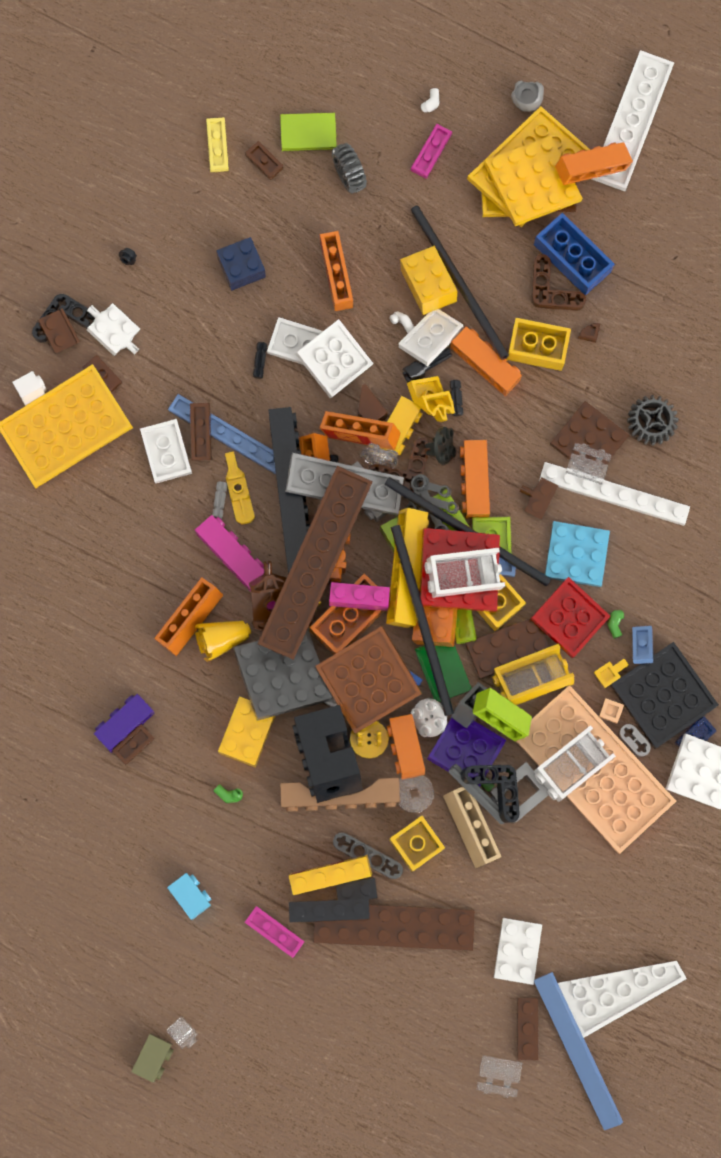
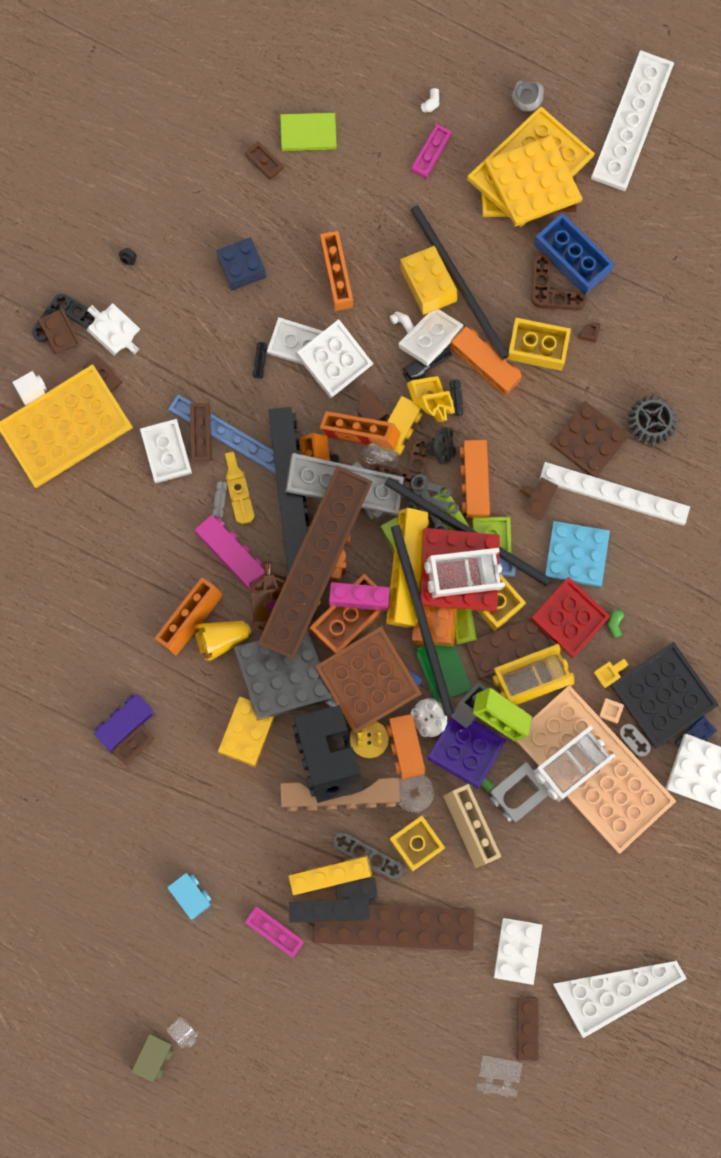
light yellow tile [206,117,229,172] -> none
bright green arm [214,784,243,803] -> none
dark grey gear [332,143,367,194] -> none
dark grey axle [449,764,508,824] -> none
black beam [461,765,520,823] -> none
medium blue tile [534,972,623,1130] -> none
orange brick [555,142,633,185] -> none
clear plate [566,443,611,485] -> none
medium blue plate [632,626,653,664] -> none

